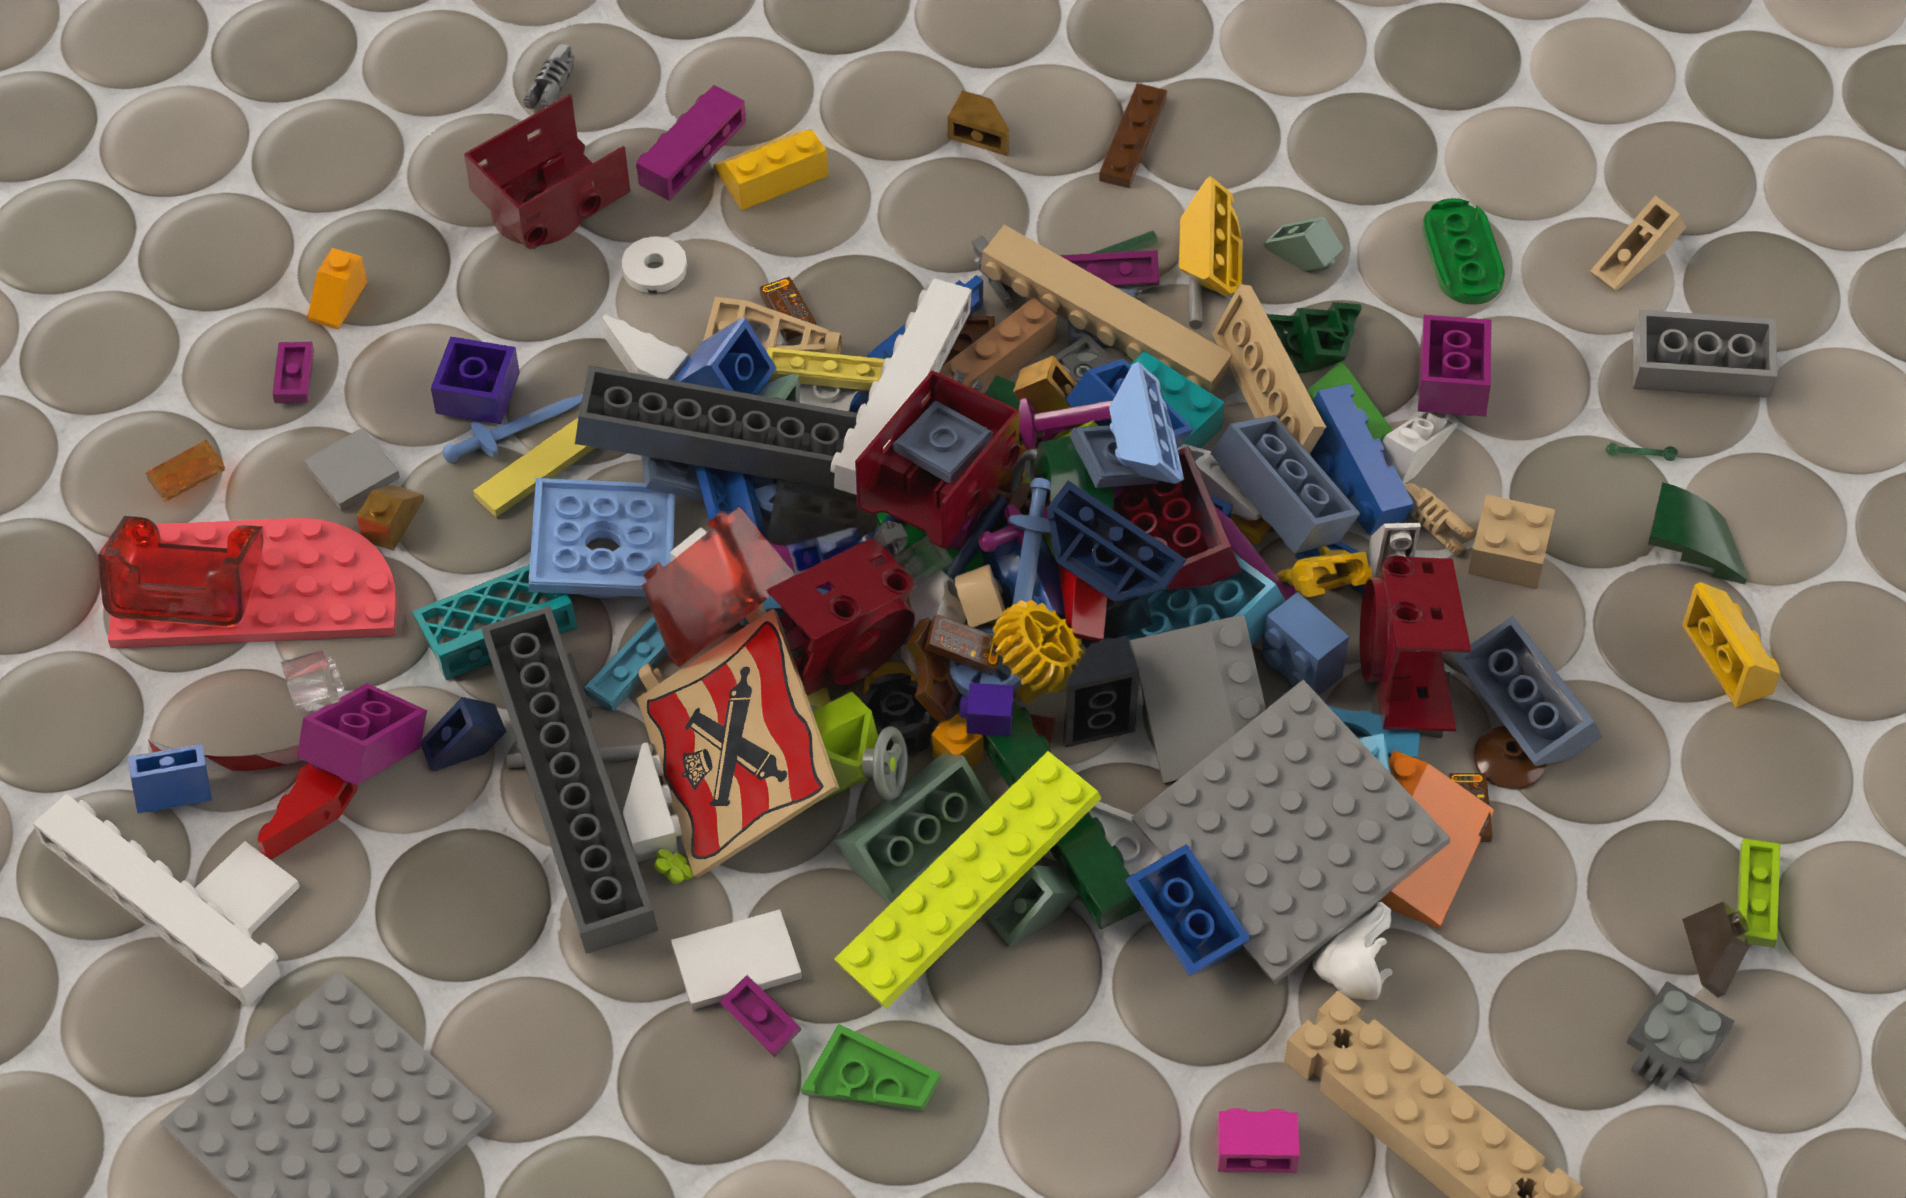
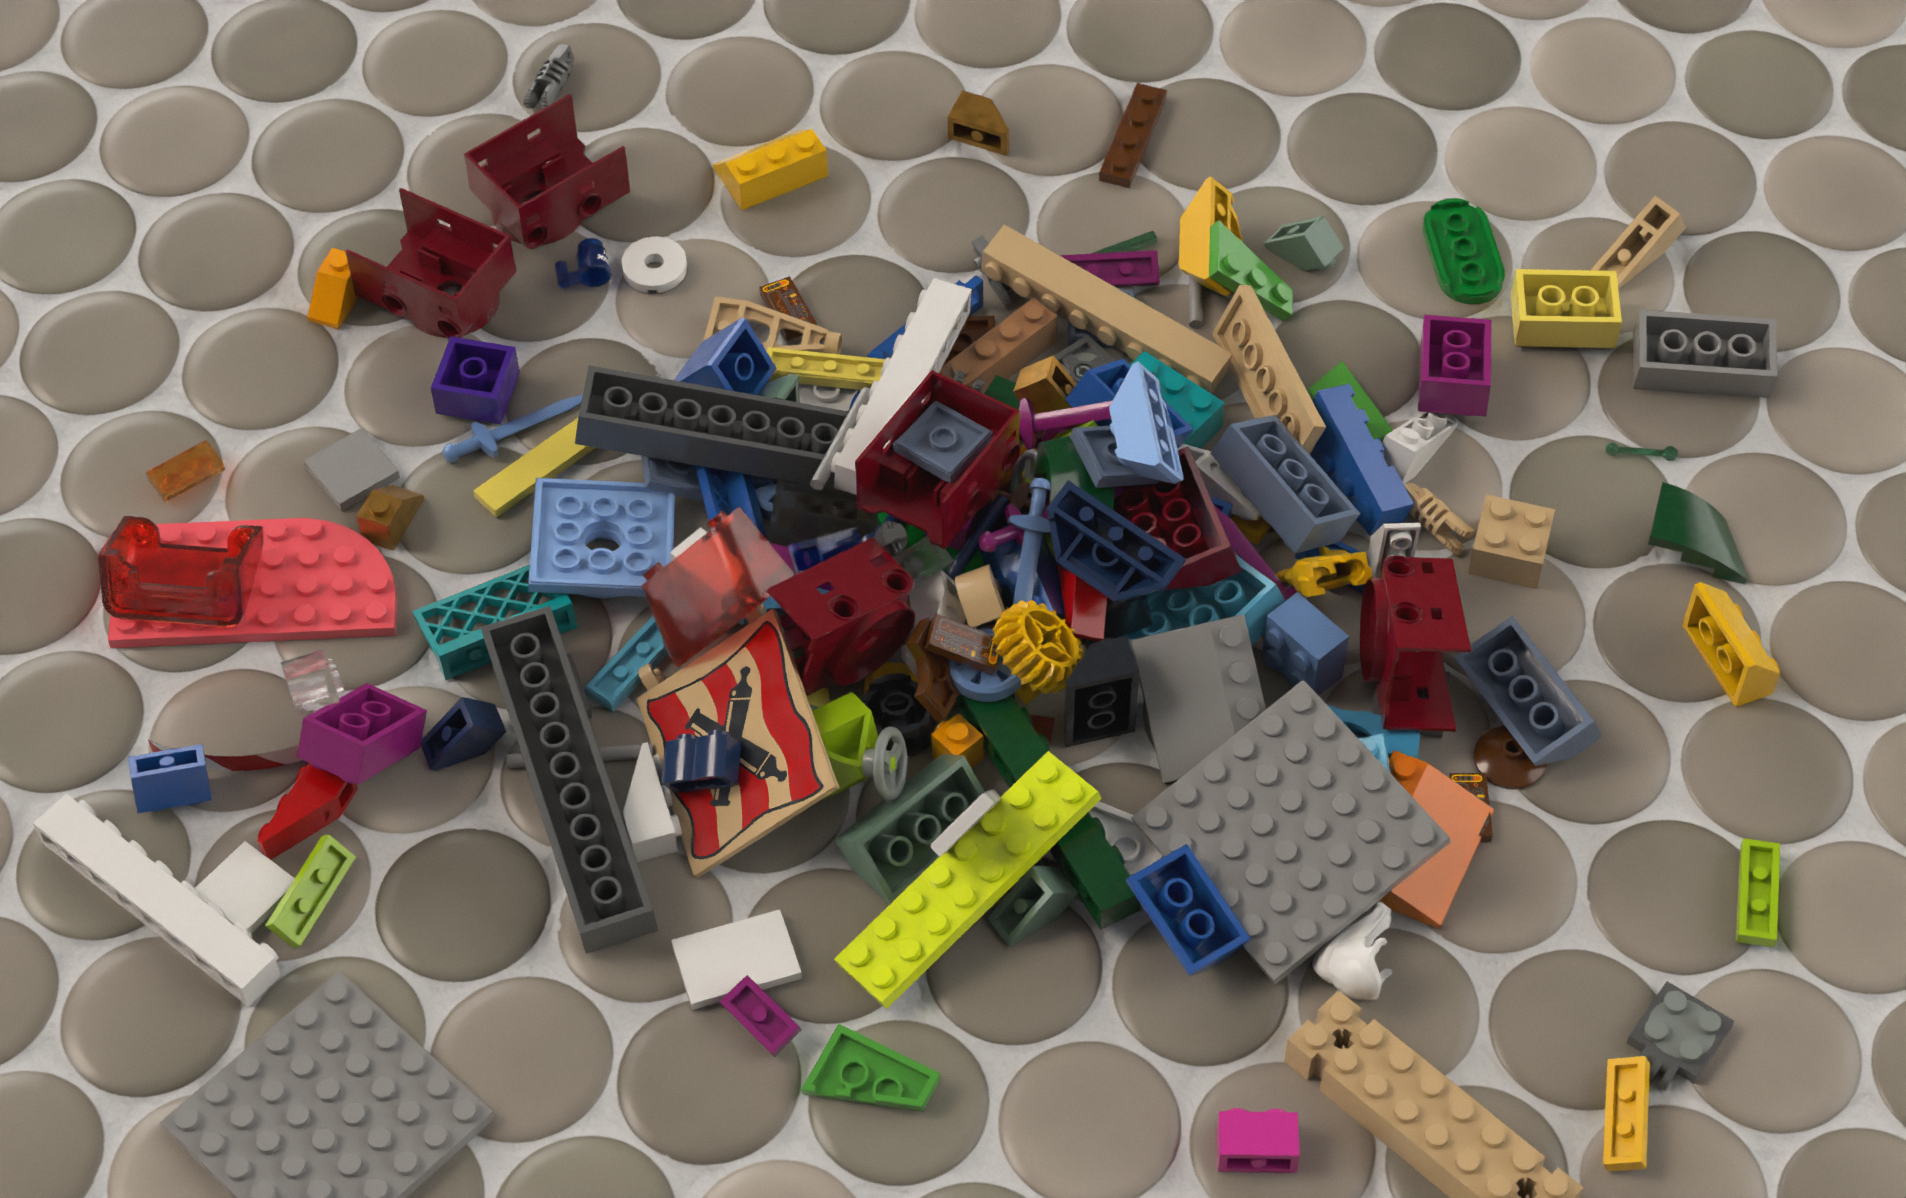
magenta plate [272,342,314,403] -> none
white slope [602,314,689,380] -> none
magenta brick [636,85,746,201] -> none
lime plant [654,849,693,884] -> none
dark purple brick [960,682,1014,737] -> none
dark green slope [1267,302,1362,374] -> none
dark brown slope [1682,902,1749,998] -> none
none -> lime plate [265,834,356,948]
none -> dark red piece [345,188,517,338]
none -> clear blue piece [554,238,612,288]
none -> dark blue brick [661,730,741,793]
none -> light grey bar [810,387,870,490]
none -> white tile [931,789,1001,857]
none -> bright green wing [1209,220,1293,321]
none -> light yellow brick [1510,269,1622,348]
none -> yellow plate [1603,1056,1650,1172]

